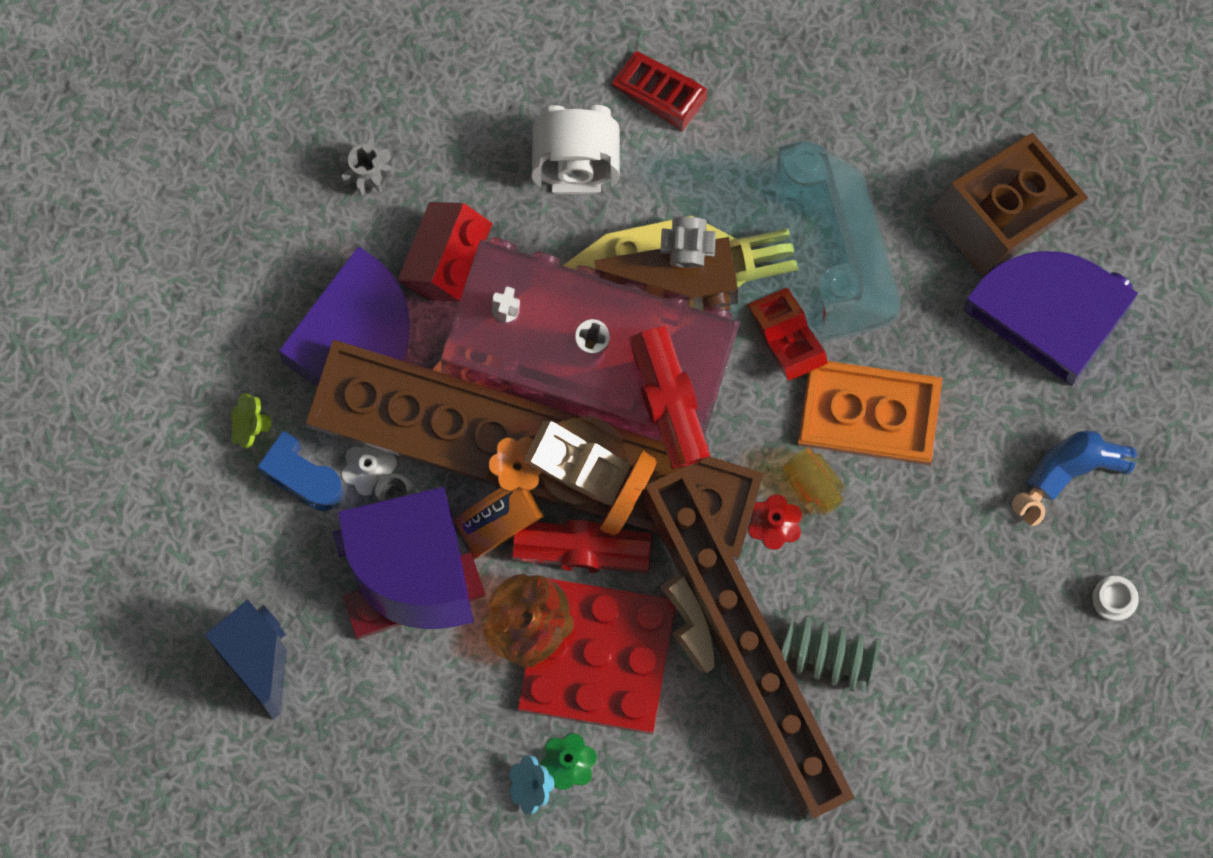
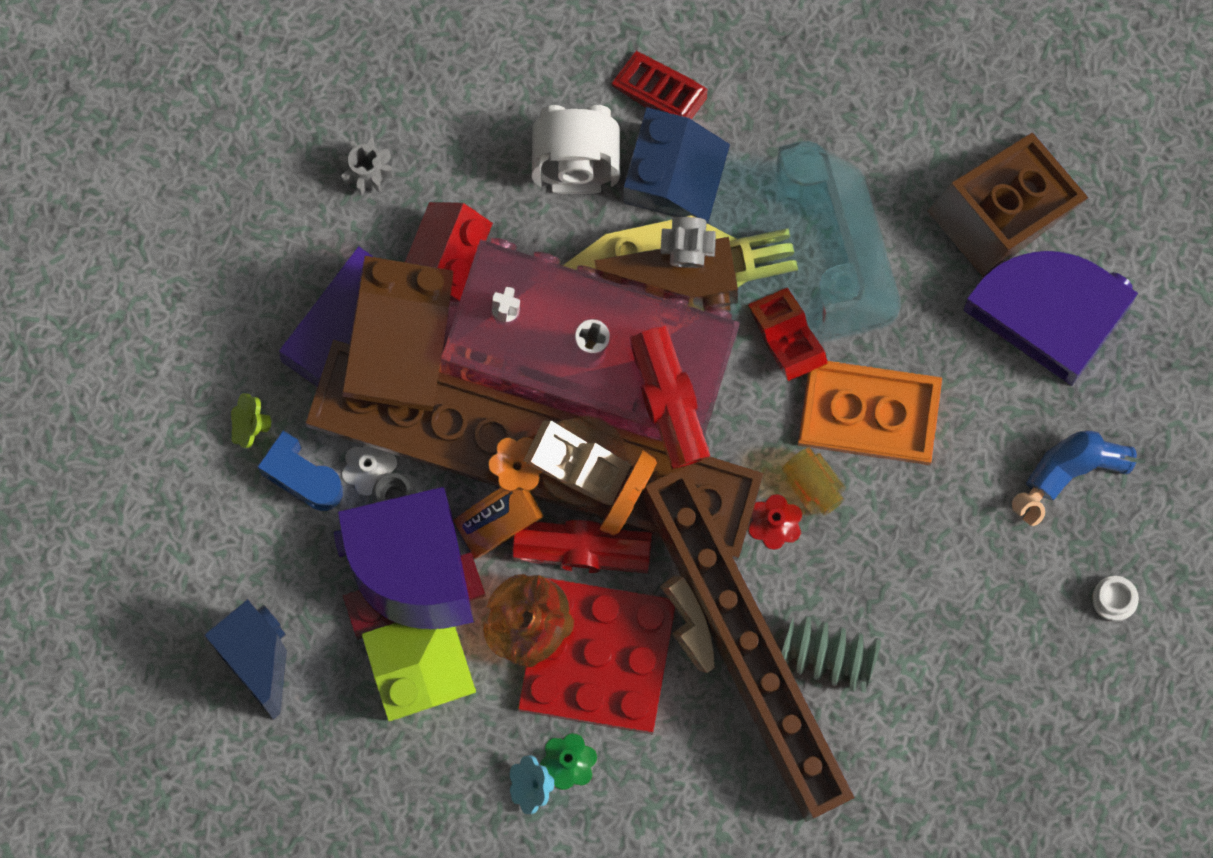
none -> reddish brown slope [342,256,454,412]
none -> lime slope [362,623,476,722]
none -> dark blue slope [624,107,730,224]

